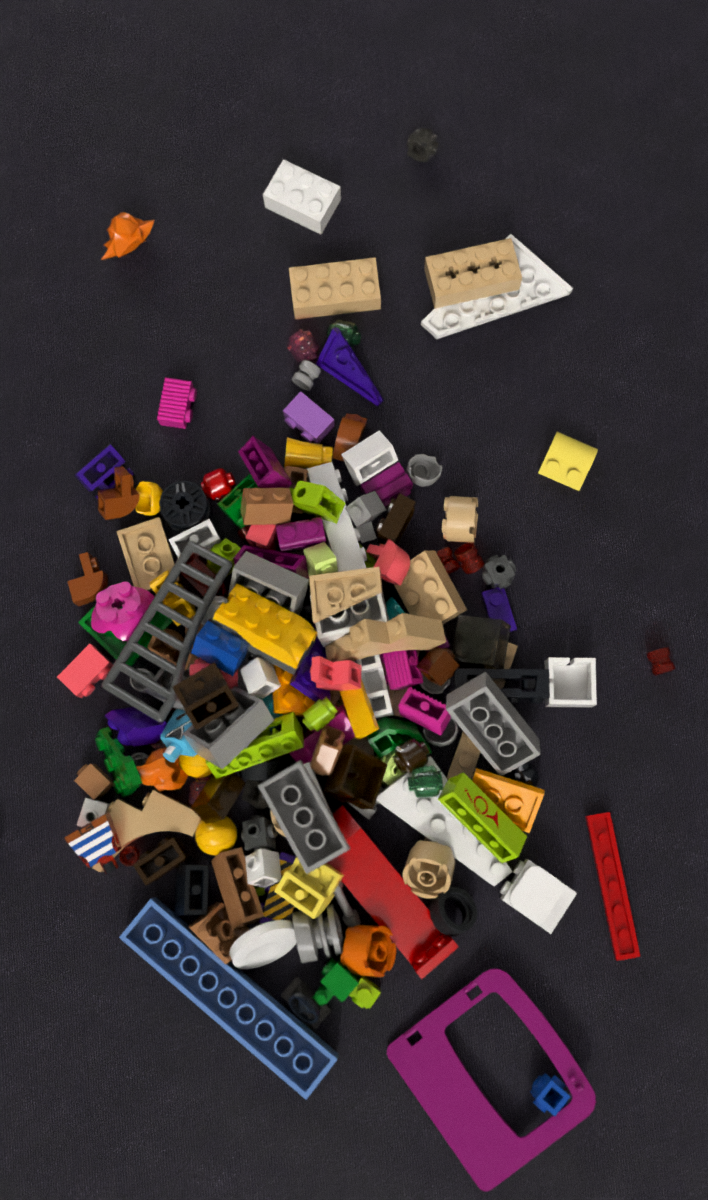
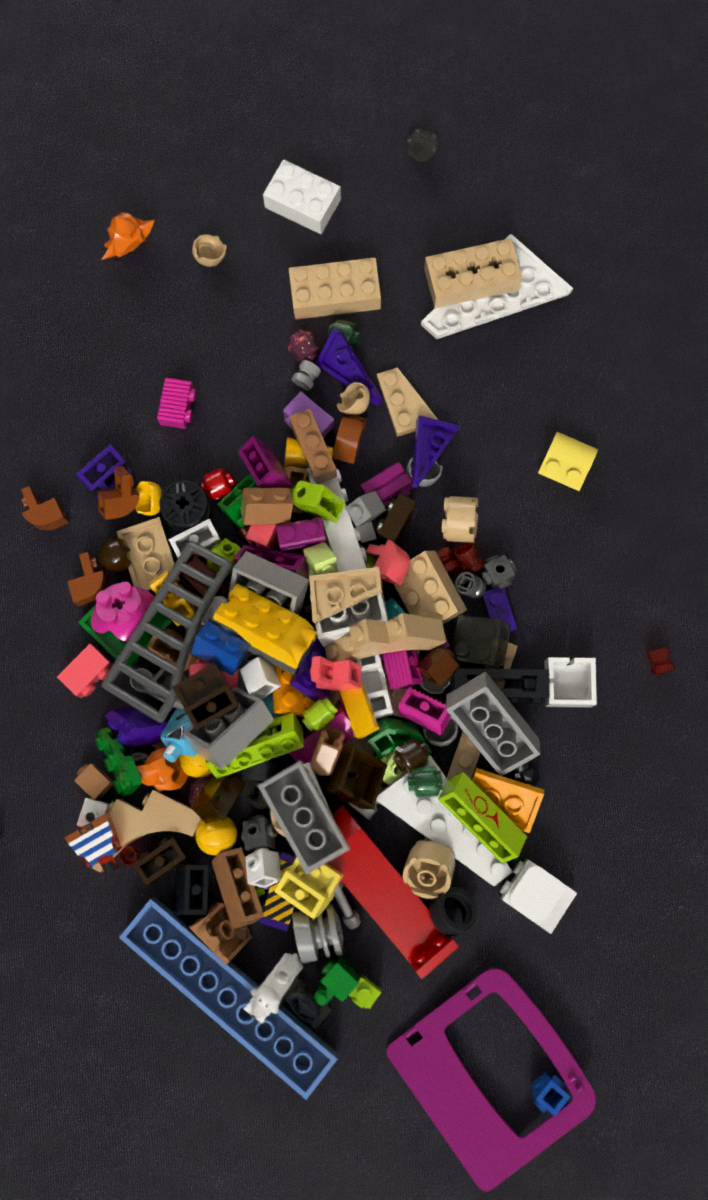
white piece [229,920,296,969] -> none
orange brick [340,925,396,977] -> none
white slope [341,431,398,486] -> none
red plate [585,812,641,961] -> none
none -> dark orange brick [21,486,69,531]
none -> dark brown hair [99,537,131,574]
none -> tan hair [192,234,226,267]
none -> white animal [244,953,303,1024]
none -> medium nougat brick [289,408,337,484]
none -> tan hair [337,382,370,416]
none -> tan wing [377,368,438,437]
none -> dark purple wing [411,416,459,488]
none -> dark grey wheel [455,572,486,599]

